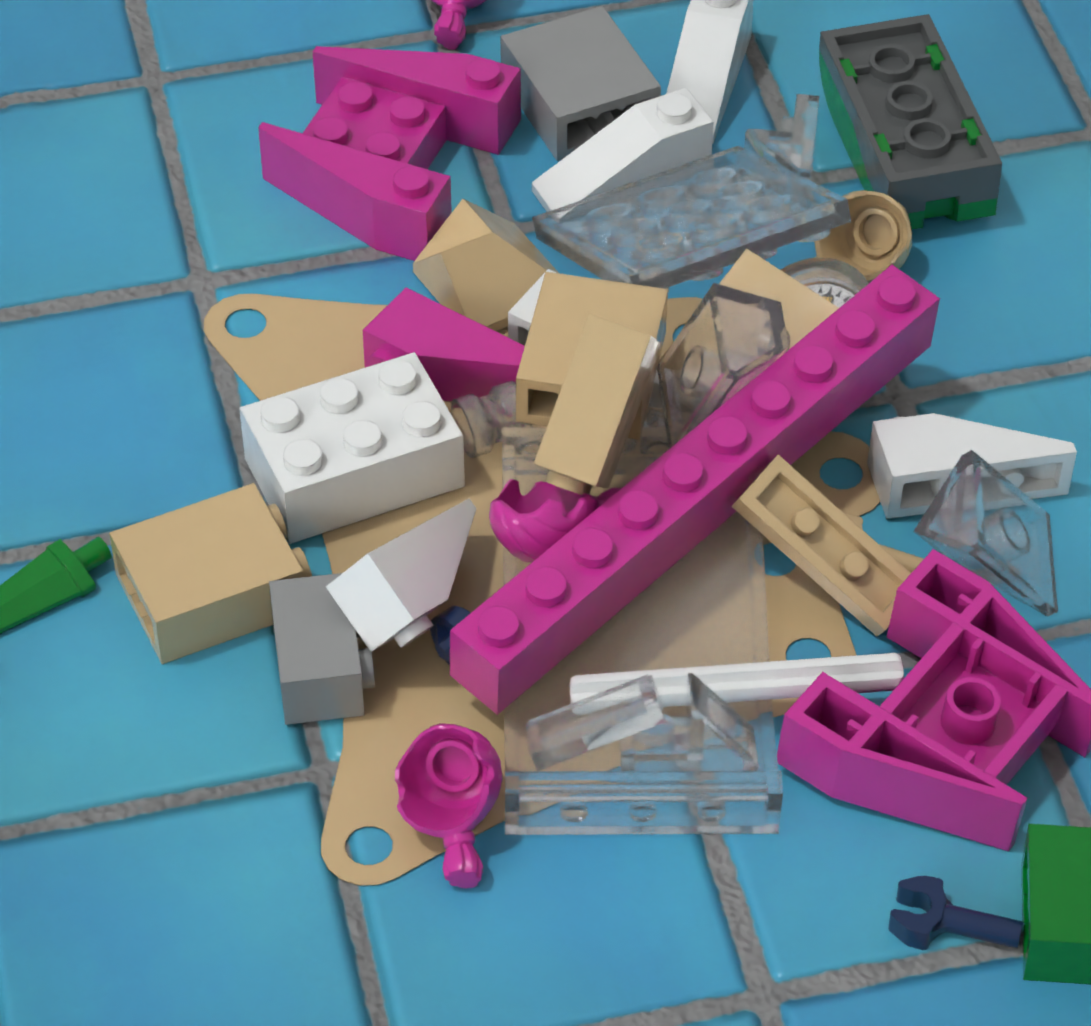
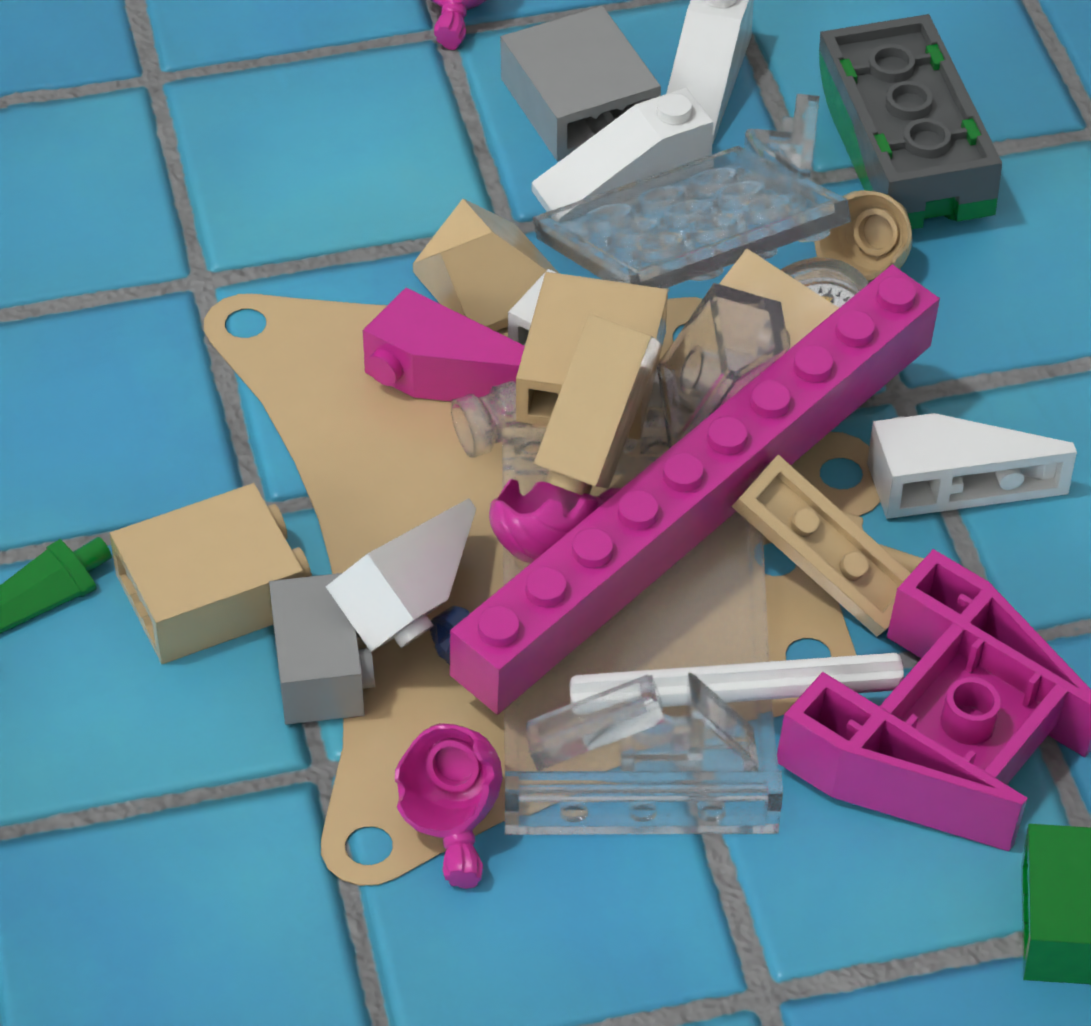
white brick [239,352,465,544] -> none
dark pink wedge [258,46,521,261] -> none
dark blue bar [888,876,1024,950] -> none
clear slope [913,450,1058,617] -> none

